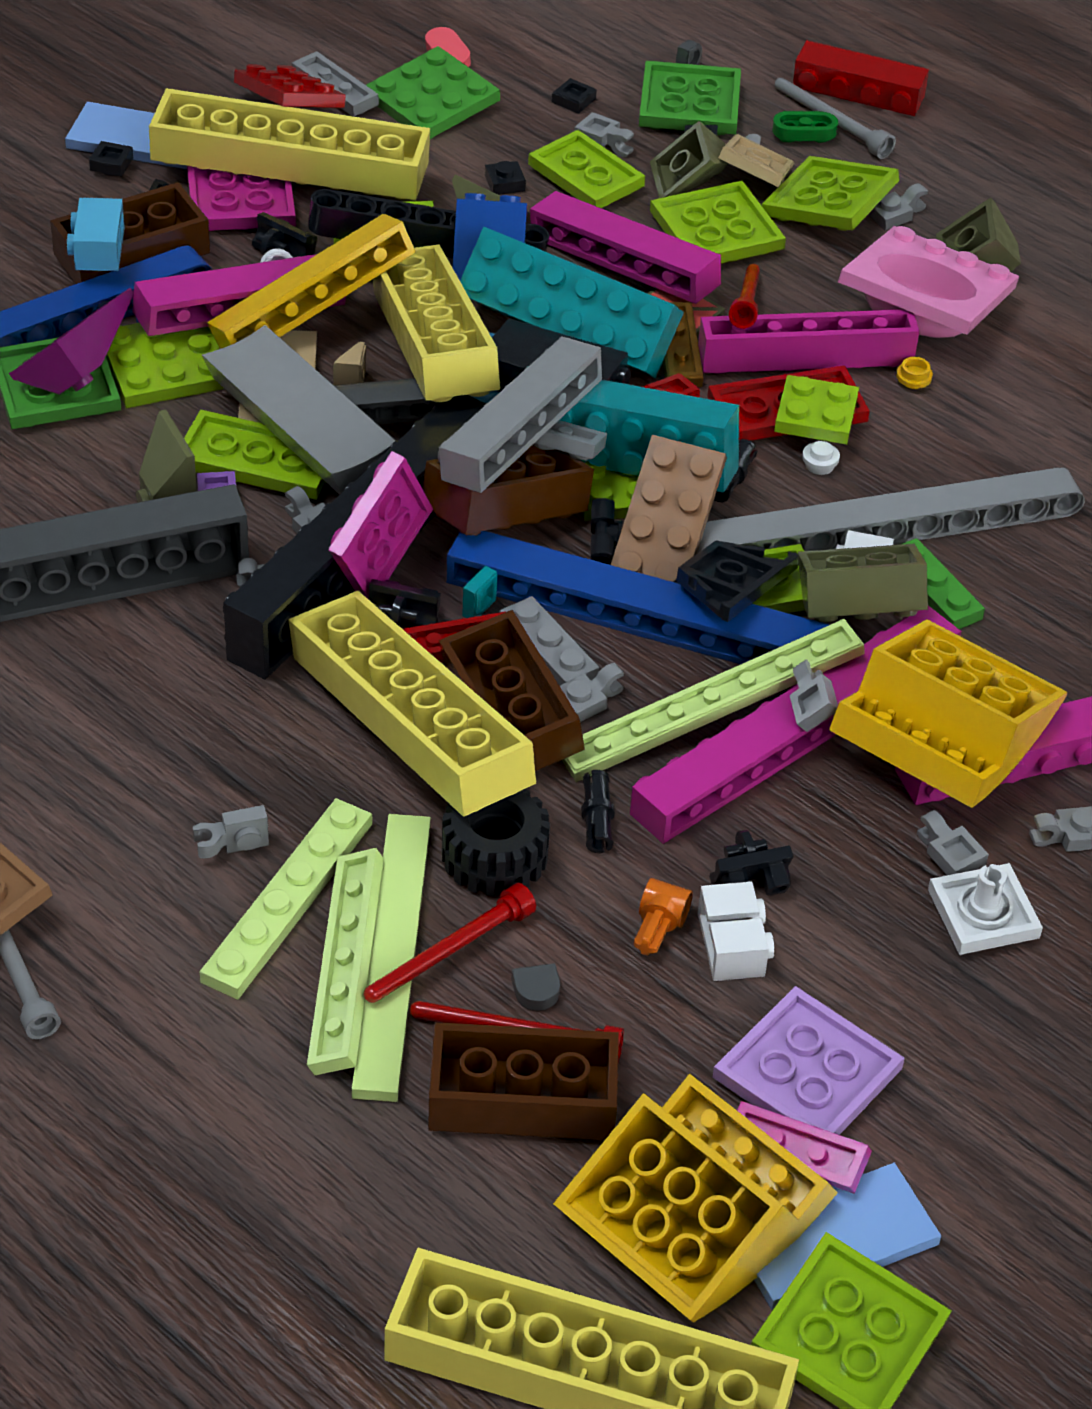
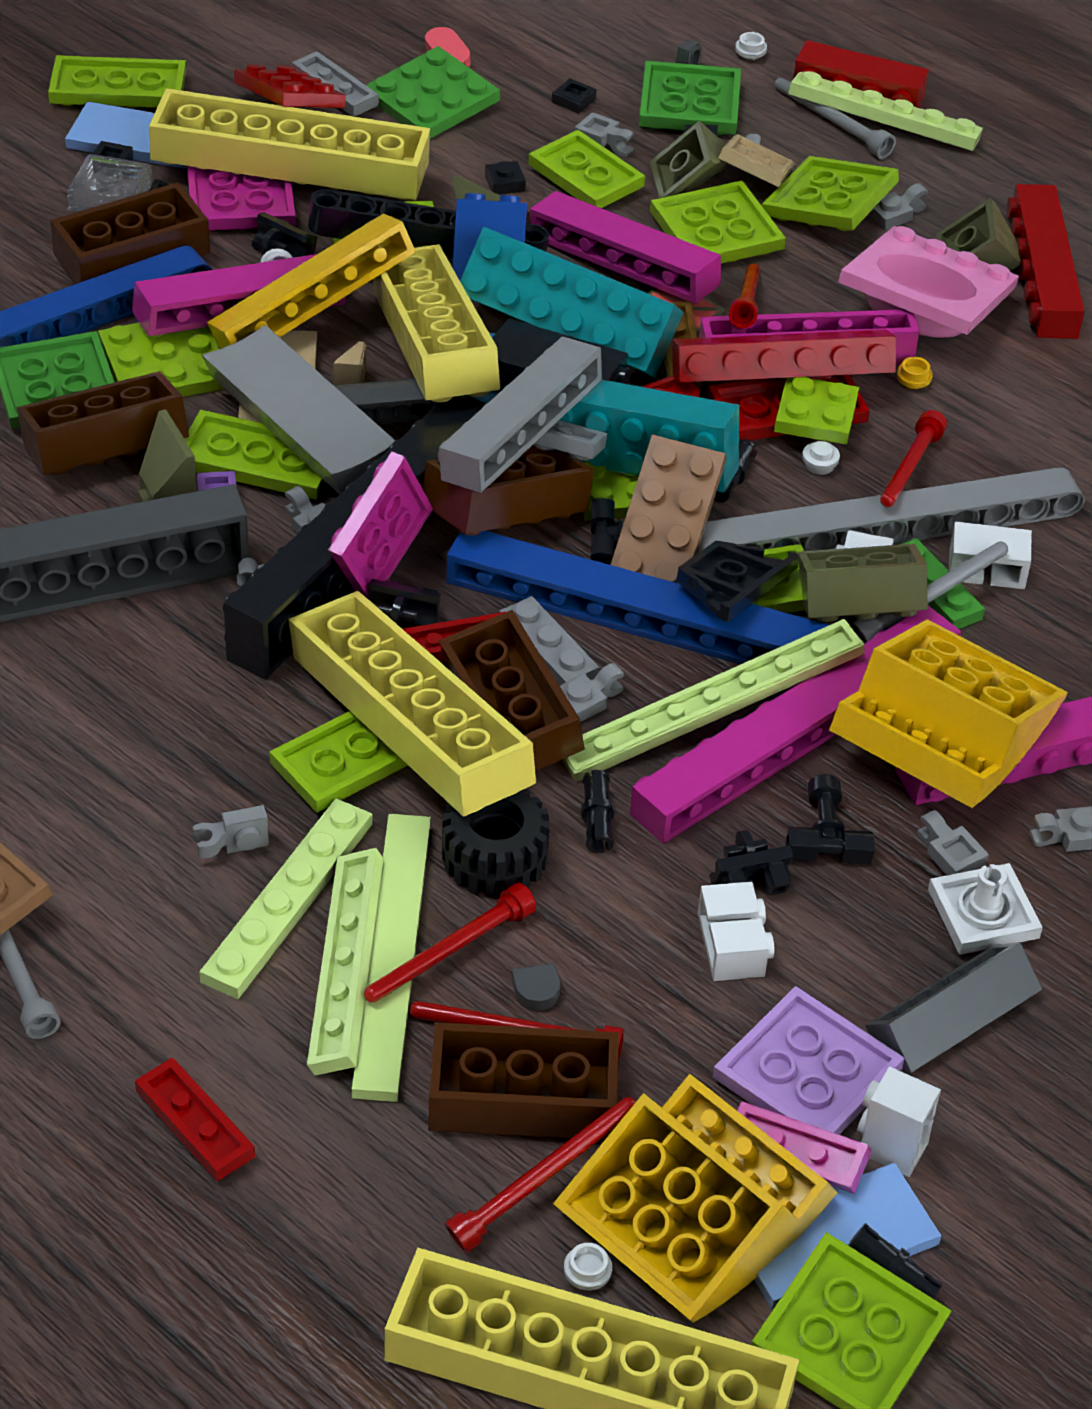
magenta wedge [9,288,134,394] -> none
medium azure brick [67,198,125,271] -> none
teal tile [462,566,497,618] -> none
orange axle [634,878,693,956] -> none
green plate [772,111,838,143] -> none
light grey plate [790,660,838,732] -> none
none -> reddish brown brick [16,371,189,475]
none -> lime plate [48,55,186,108]
none -> clear brick [66,154,153,212]
none -> red plate [135,1057,255,1182]
none -> lime plate [269,711,408,813]
none -> red piece [444,1097,636,1254]
none -> white plate [564,1243,612,1291]
none -> red brick [672,329,896,382]
none -> white plate [735,32,767,60]
none -> black bar [785,774,875,864]
none -> yellowish green plate [788,71,983,151]
none -> black pin [848,1223,943,1299]
none -> light grey piece [850,541,1008,644]
none -> white piece [857,1066,941,1177]
none -> dark grey brick [865,942,1042,1073]
none -> red piece [880,410,947,508]
none -> white piece [948,522,1032,589]
none -> red brick [1007,184,1085,339]

